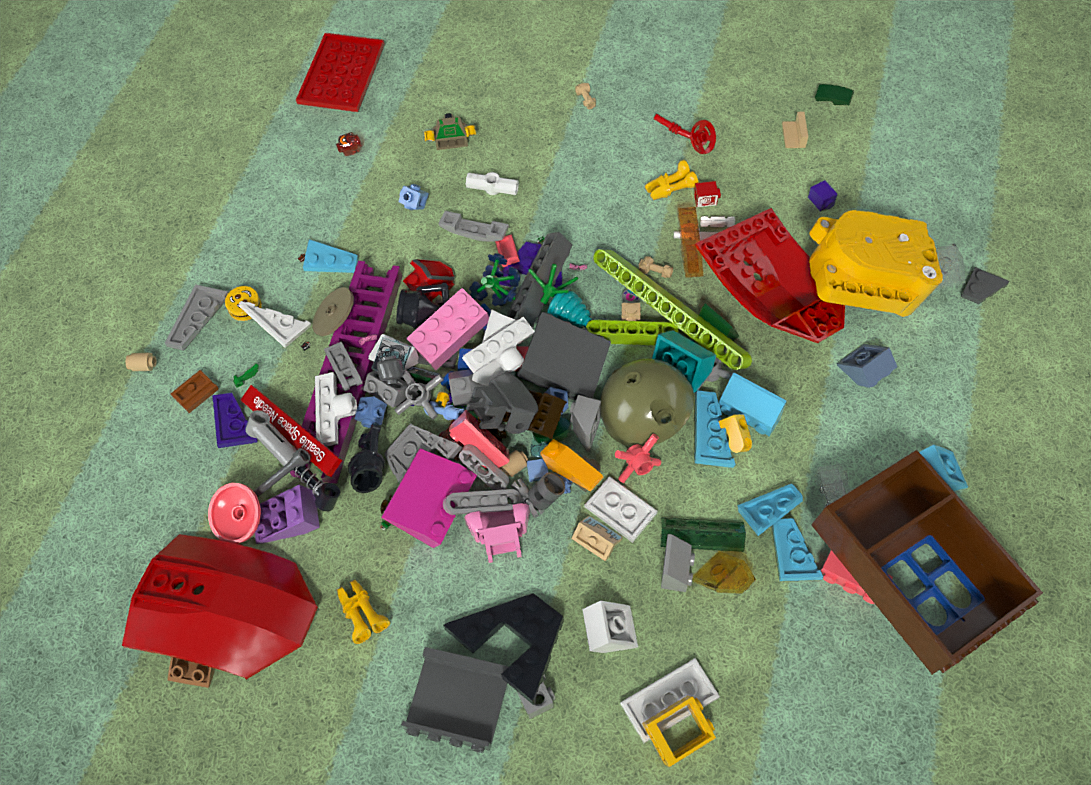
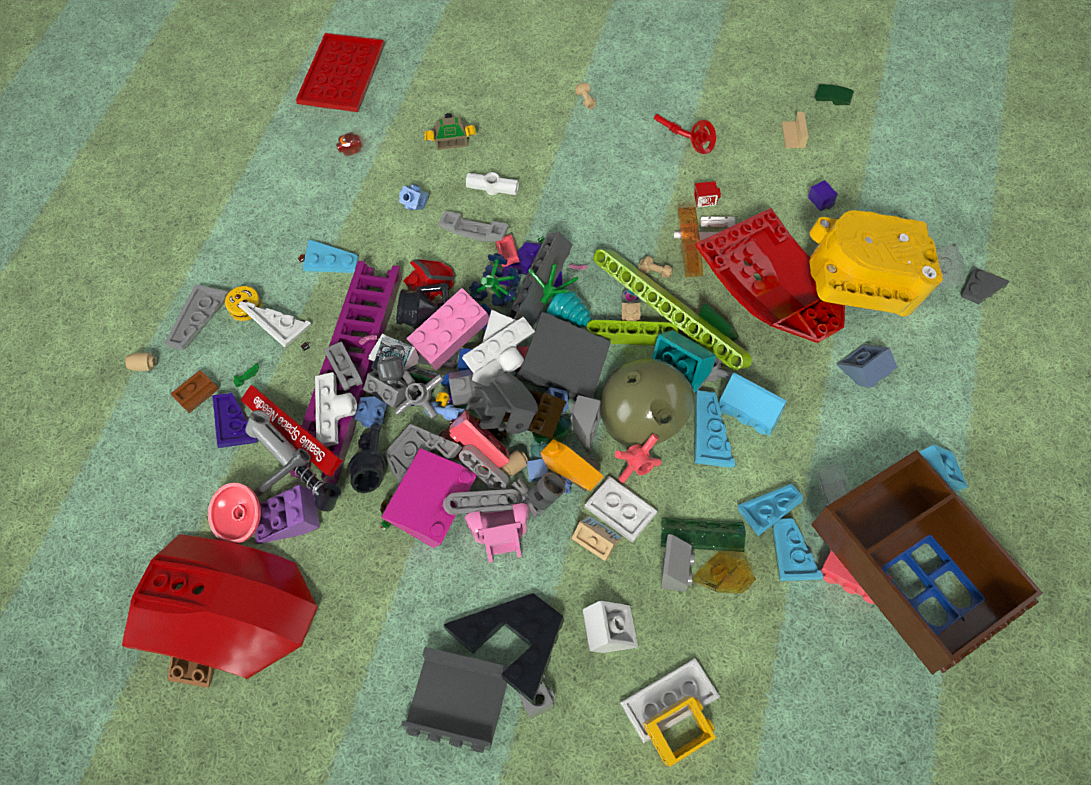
dark tan piece [312,287,354,336] -> none
yellow piece [337,580,390,644] -> none
yellow piece [645,160,698,200] -> none
yellow leg [719,415,752,453] -> none

